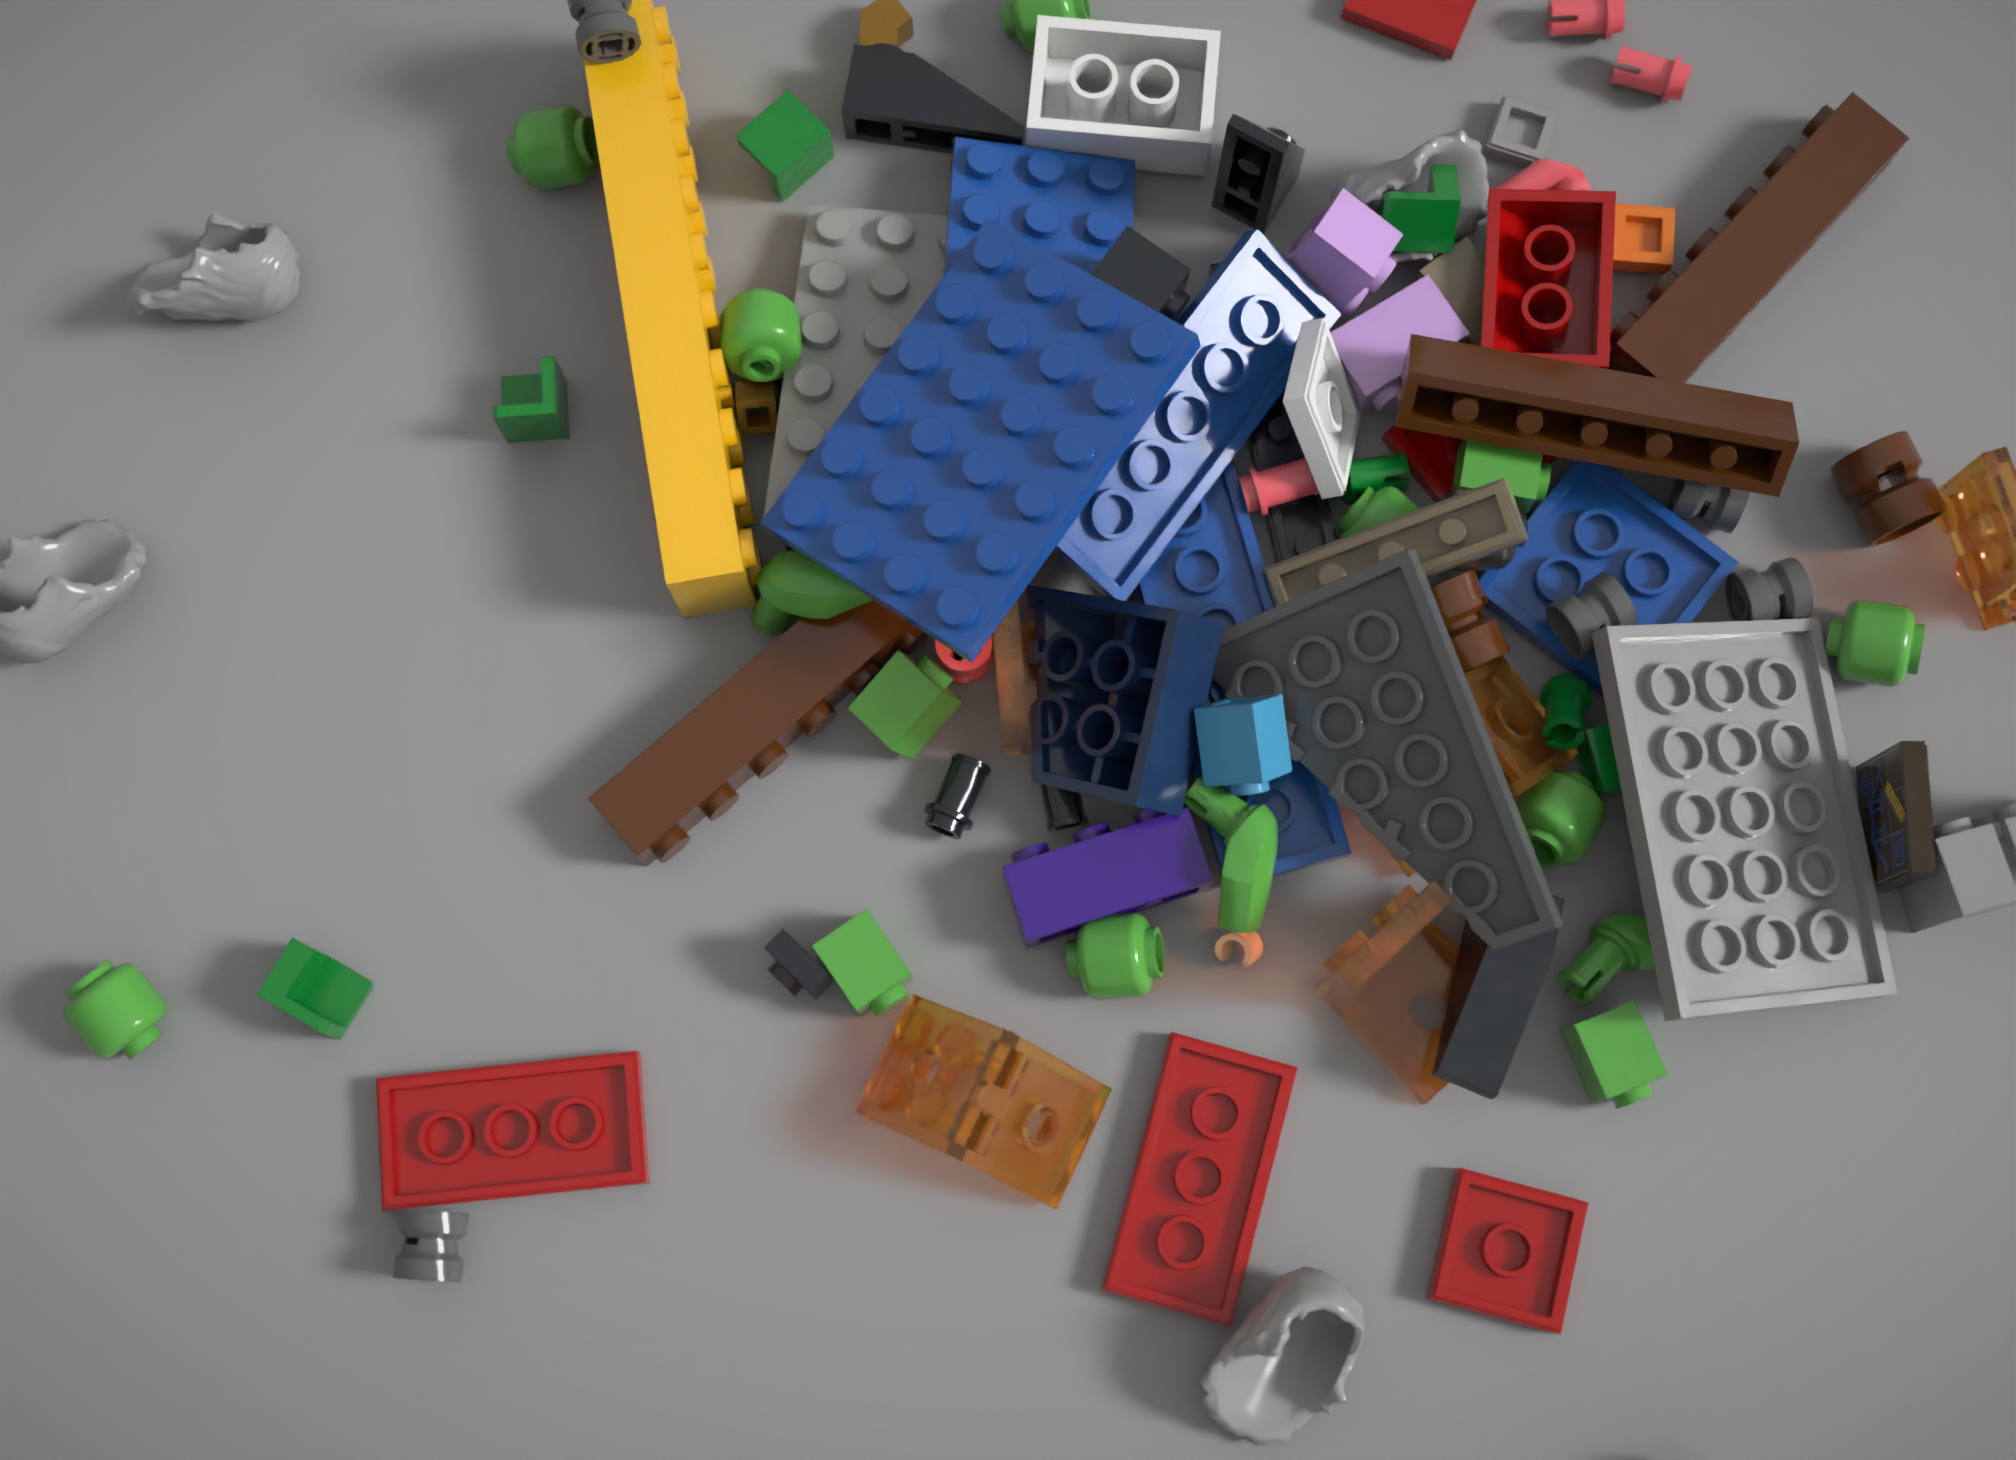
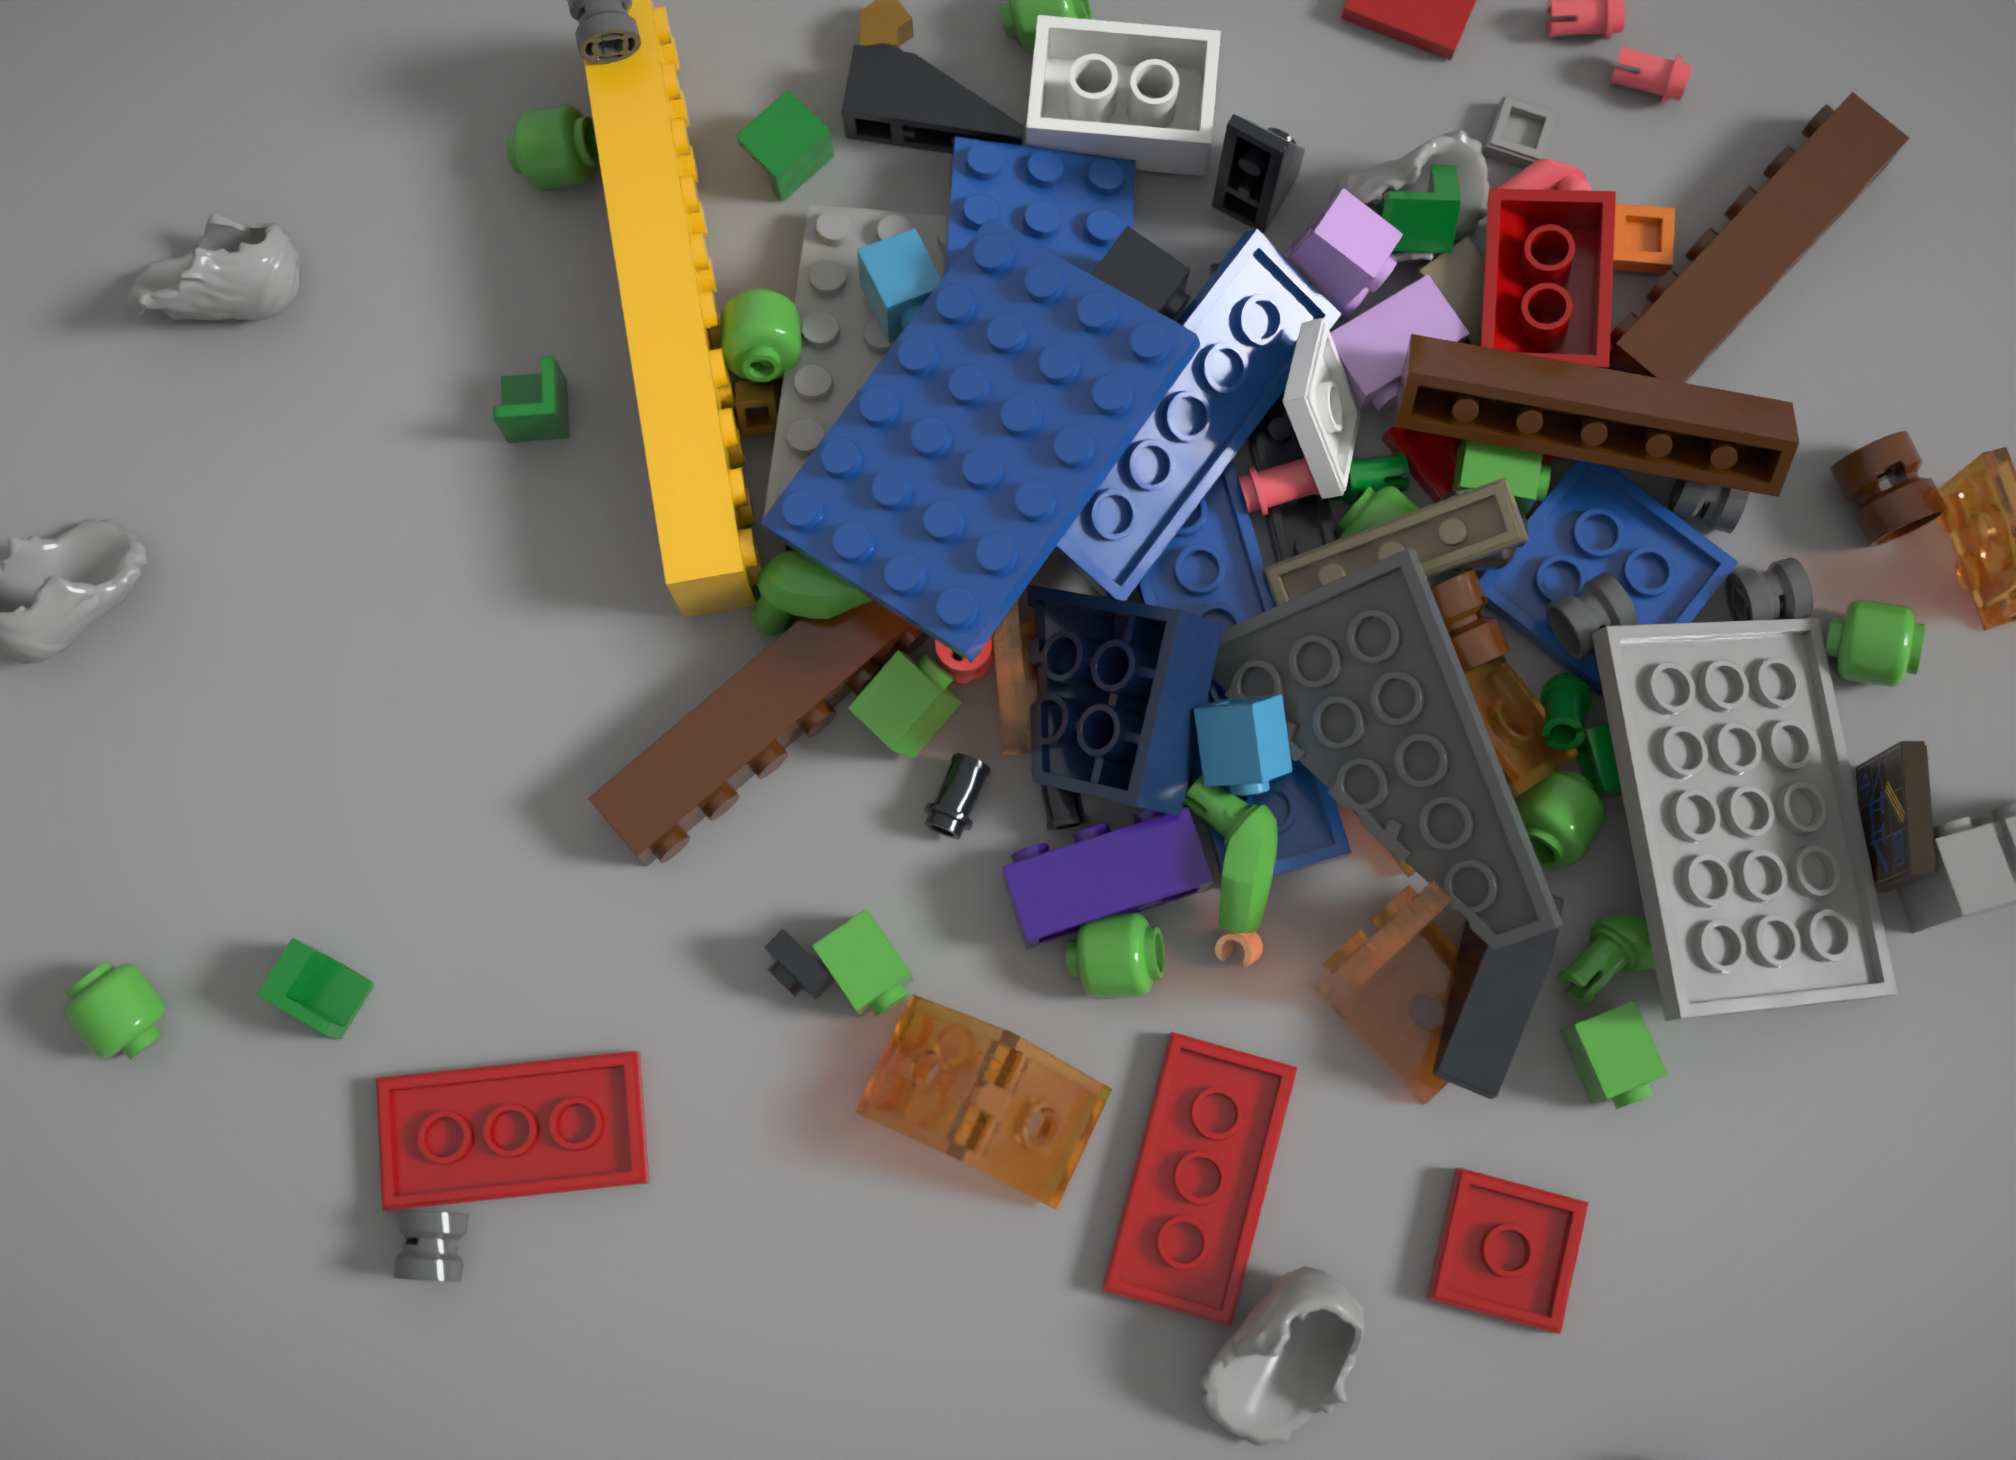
none -> dark azure brick [857,228,942,343]

